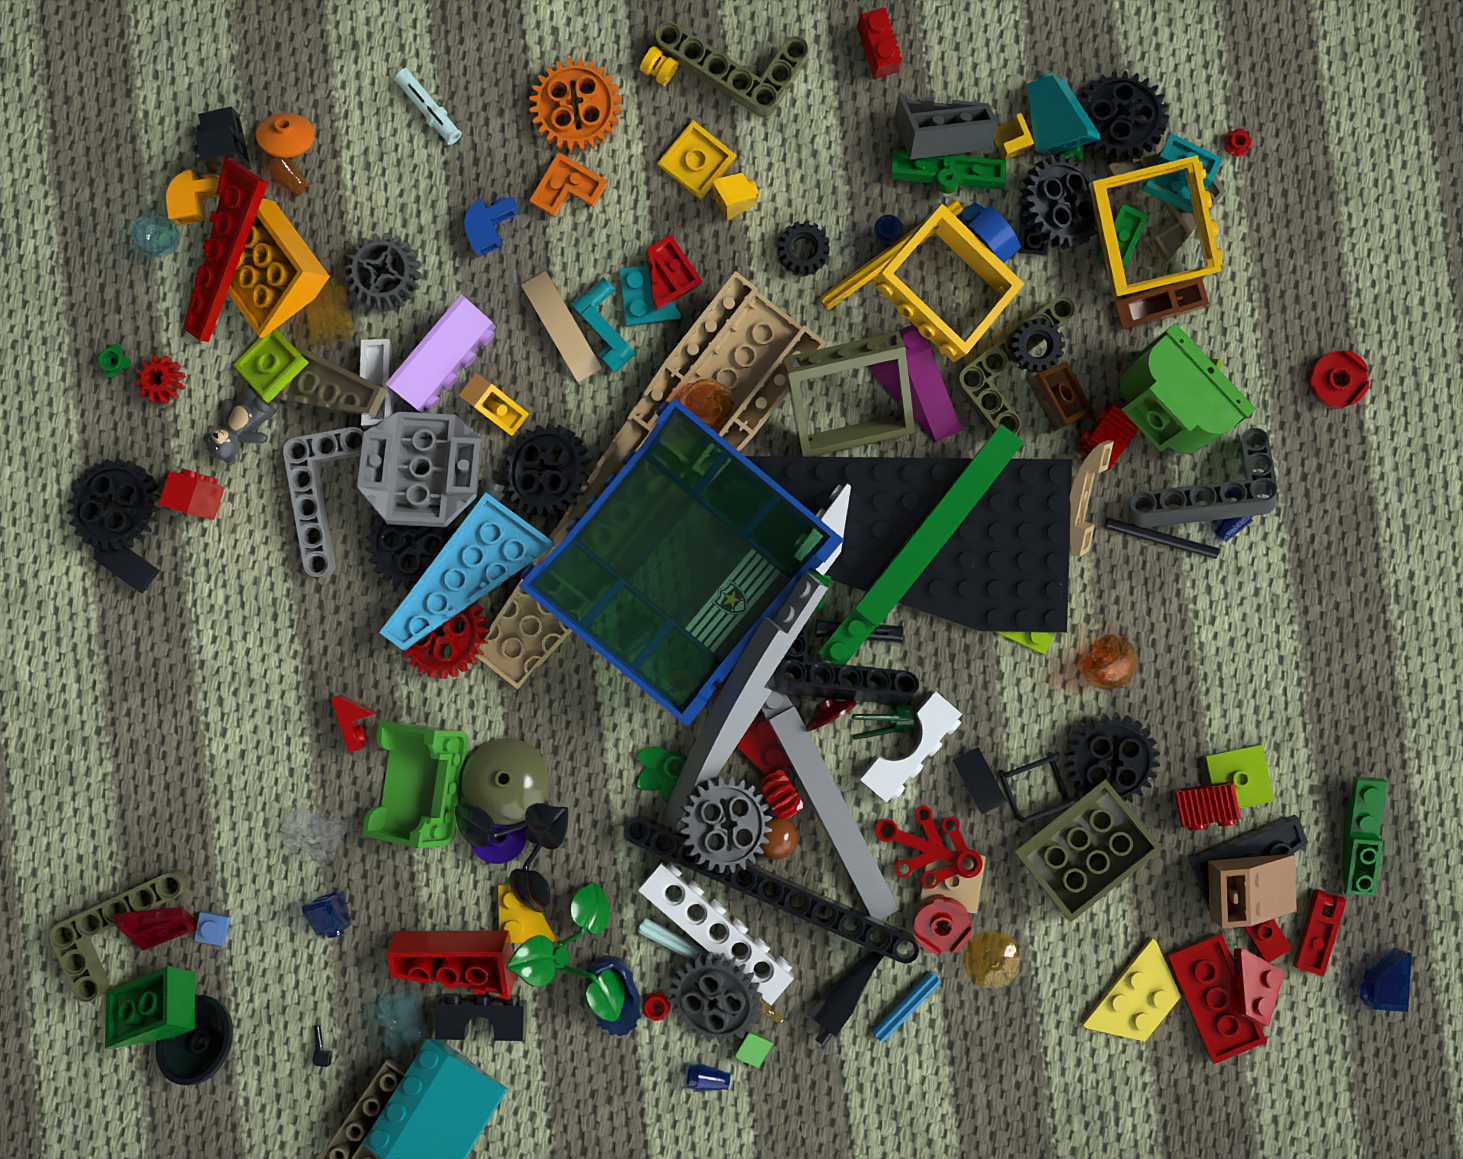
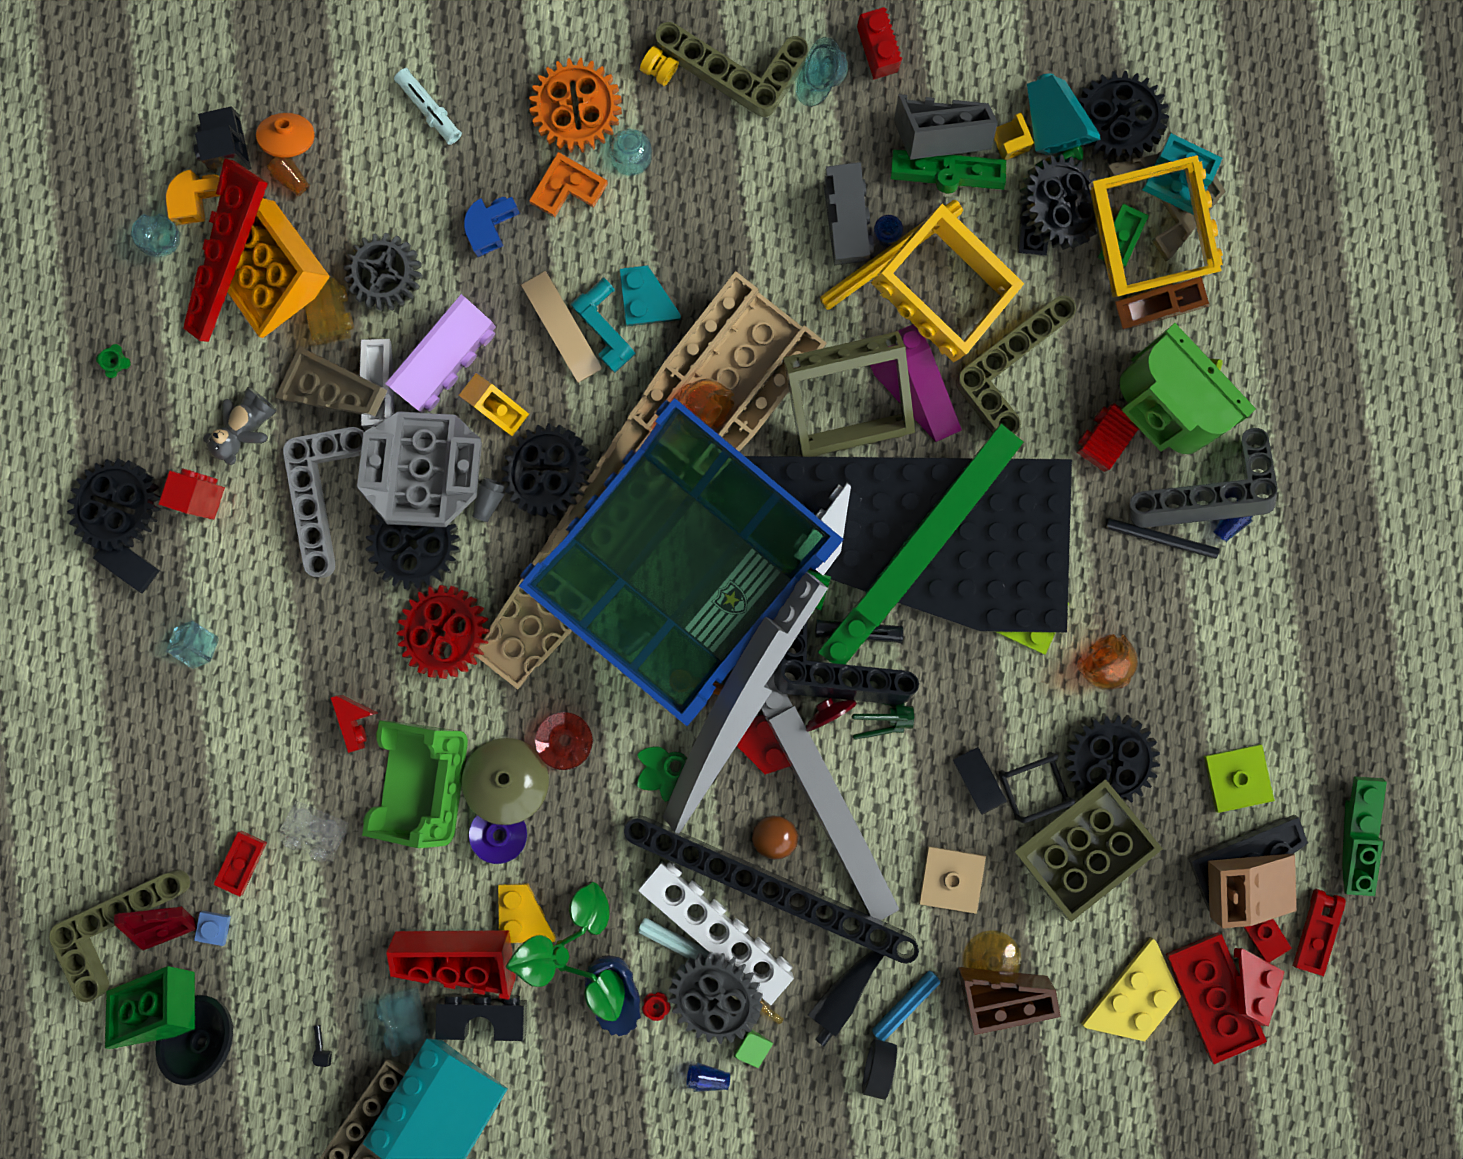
red gear [134,355,186,404] -> none
lime plate [232,329,309,403] -> none
clear blue slope [301,891,352,938] -> none
medium azure wing [379,492,556,650] -> none
black plant [455,803,568,913] -> none
red wing [646,234,703,312] -> none
yellow tile [657,120,737,201] -> none
dark grey gear [677,777,772,873] -> none
yellow slope [713,173,759,221] -> none
red gear [759,769,803,820] -> none
black tyre [778,221,830,276] -> none
white arch [858,690,962,802] -> none
red plant [875,806,983,889] -> none
red plate [913,894,971,954] -> none
blue brick [958,202,1021,263] -> none
black tyre [1008,318,1065,373] -> none
reddish brown slope [1028,361,1093,432] -> none
tan slope [1069,440,1114,557] -> none
red brick [1174,780,1241,831] -> none
red plate [1224,128,1252,157] -> none
red plate [1308,350,1370,409] -> none
clear blue slope [1359,948,1412,1012] -> none
none -> clear light blue panel [165,621,219,668]
none -> red plate [213,830,267,897]
none -> clear red dish [535,712,593,770]
none -> clear light blue hair [609,128,652,176]
none -> clear light blue piece [797,37,848,107]
none -> dark grey wedge [823,162,874,266]
none -> black tyre [862,1039,897,1100]
none -> reddish brown wedge [958,967,1061,1035]

